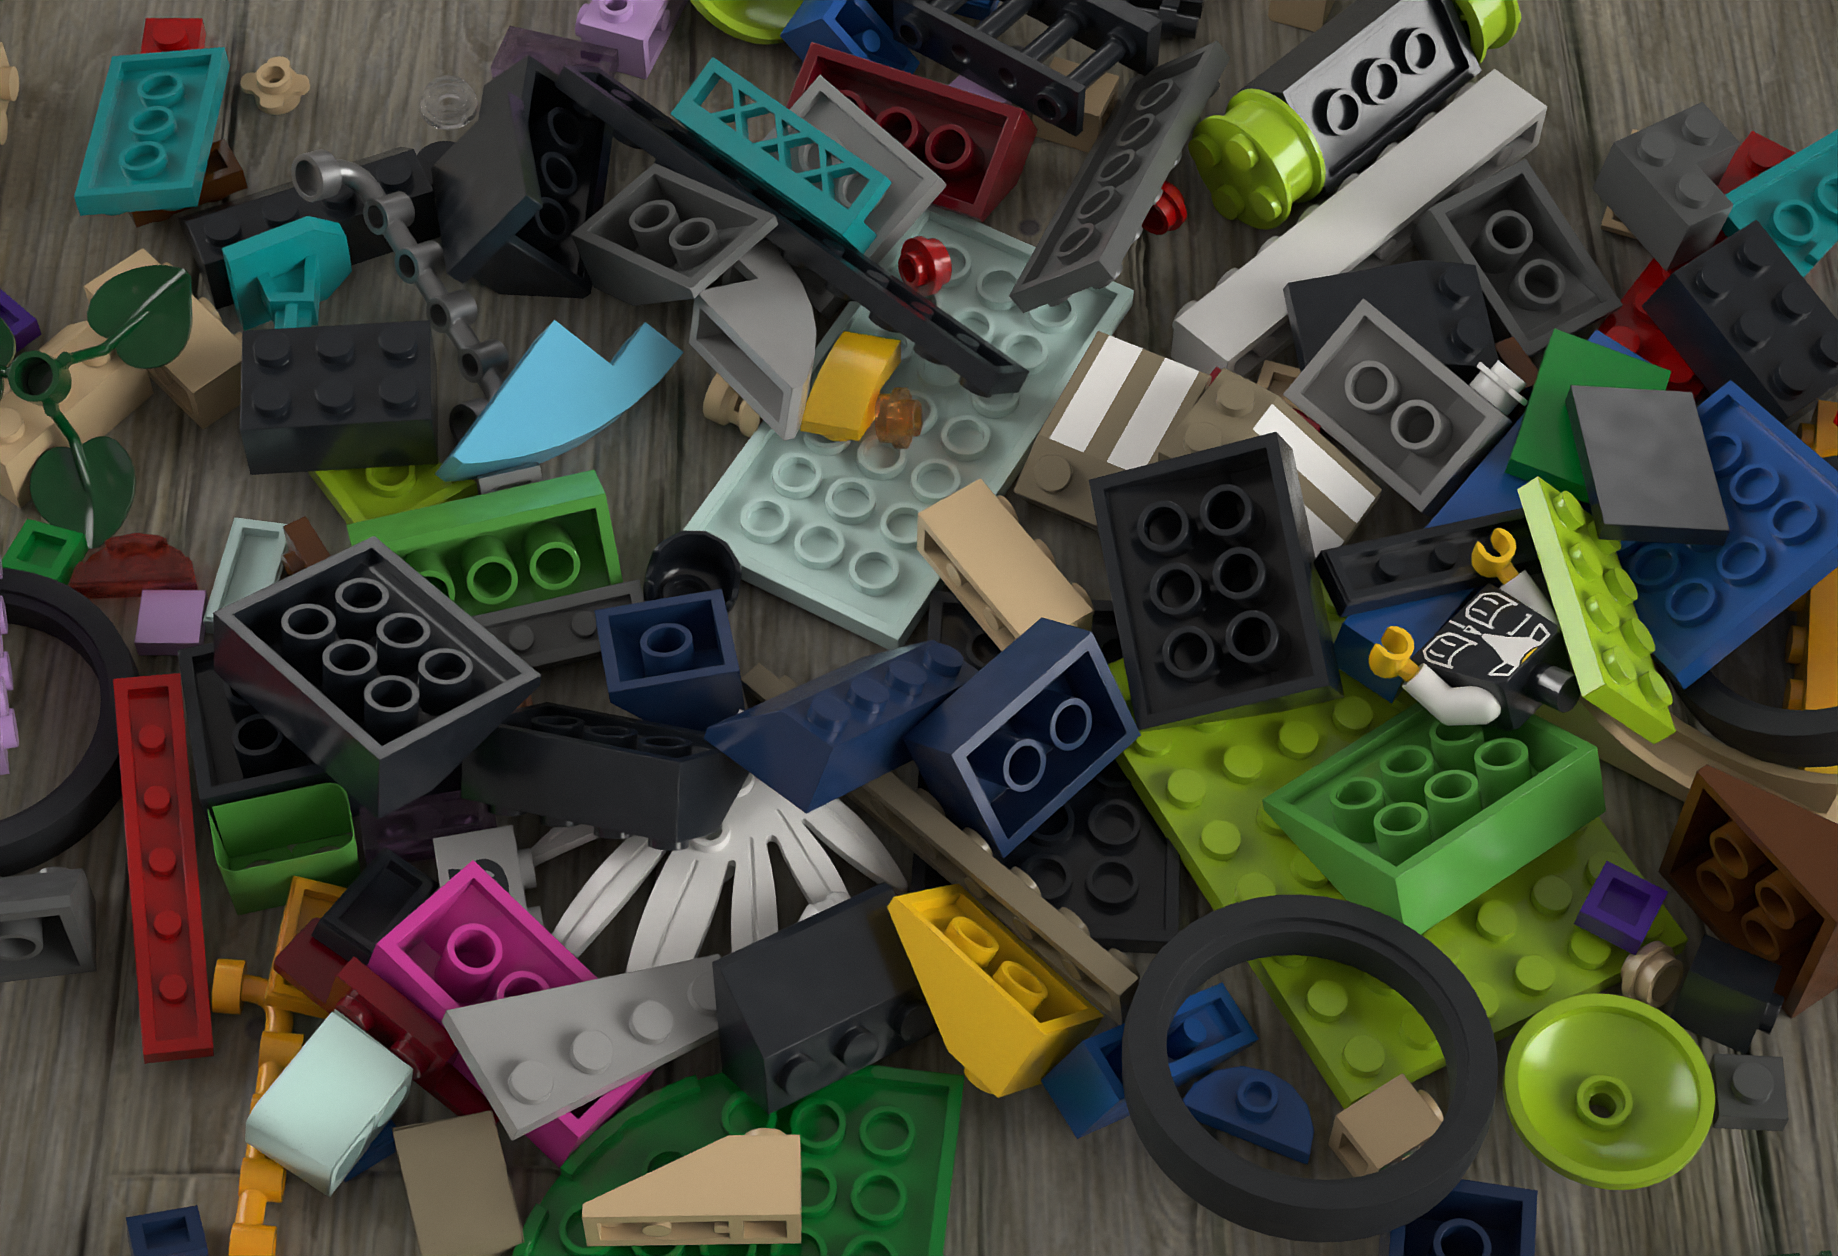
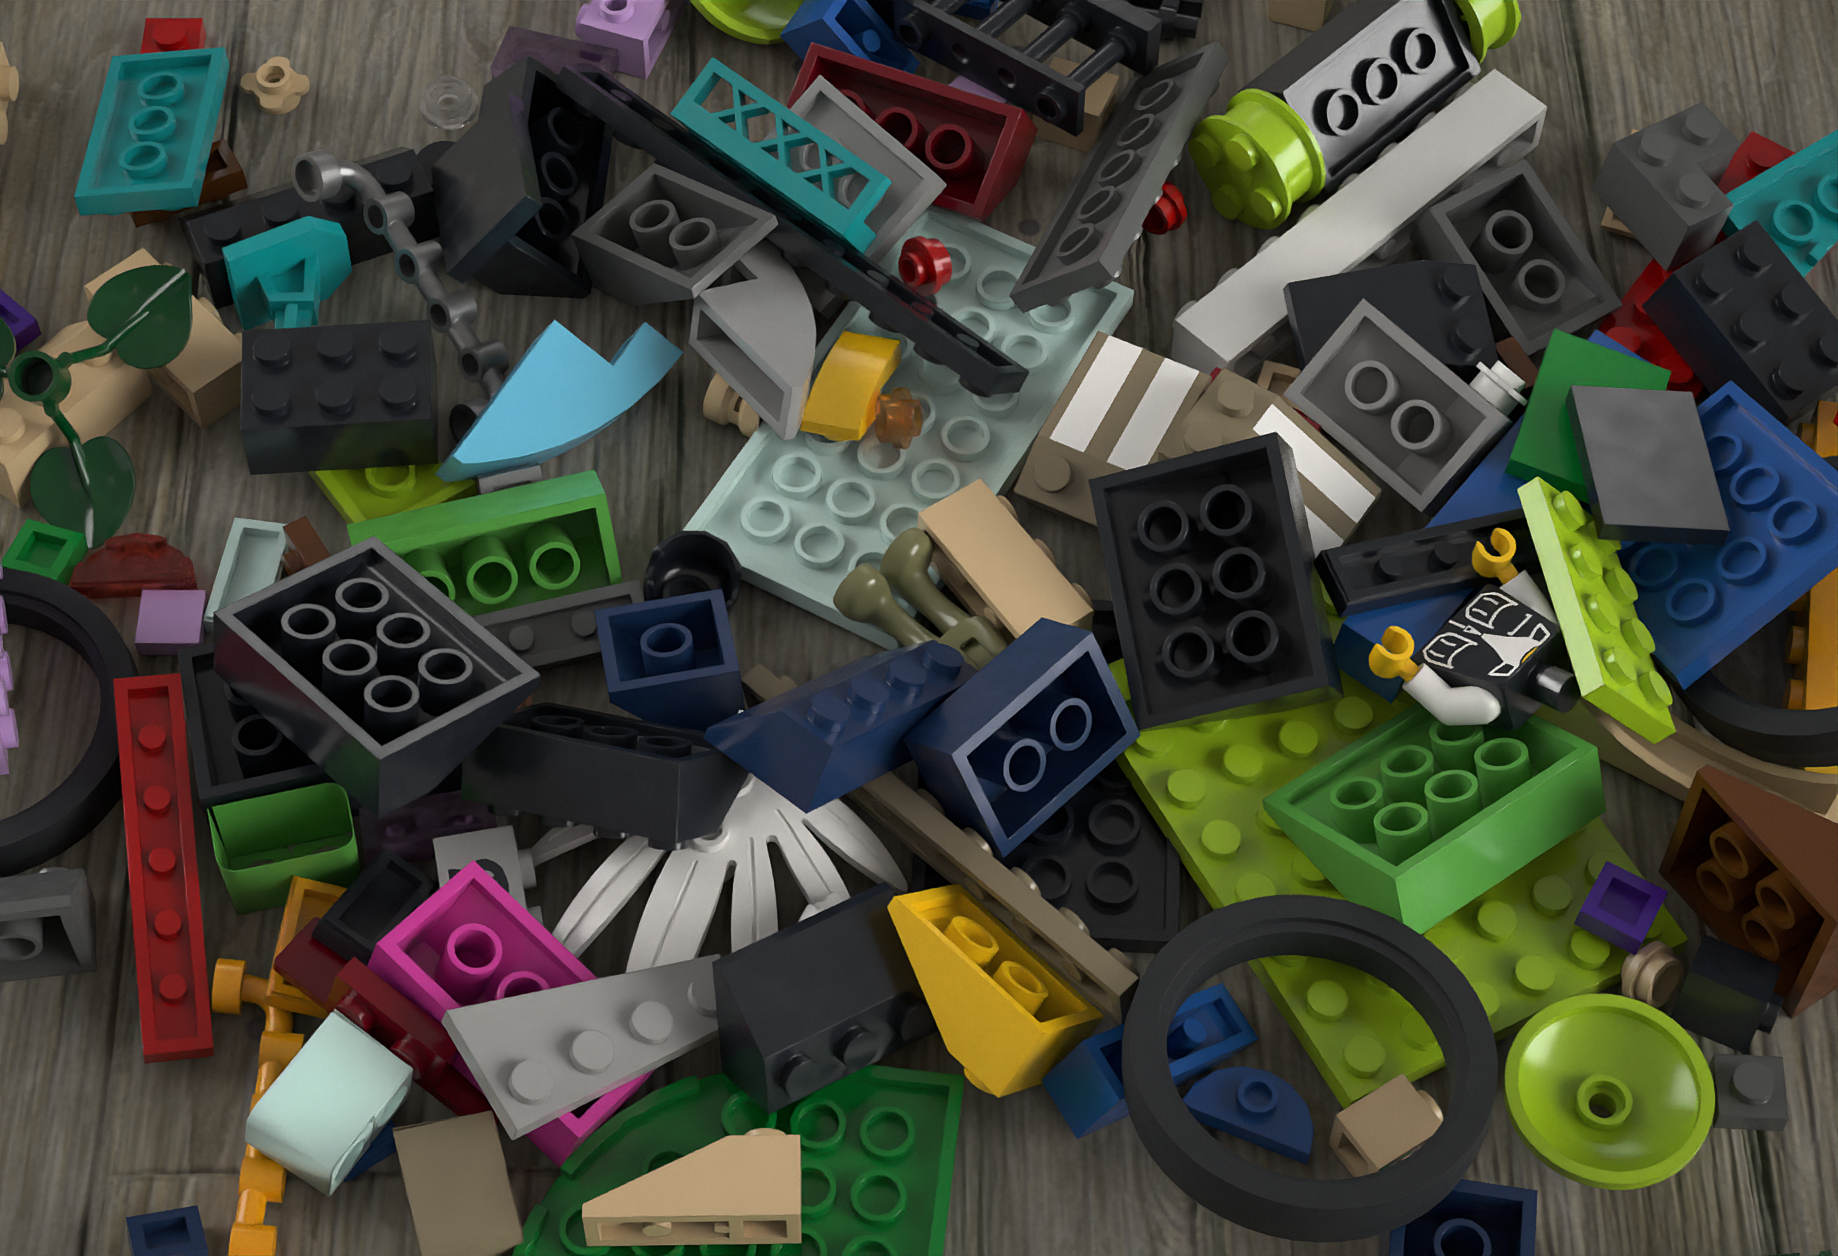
none -> olive piece [833,527,1009,671]

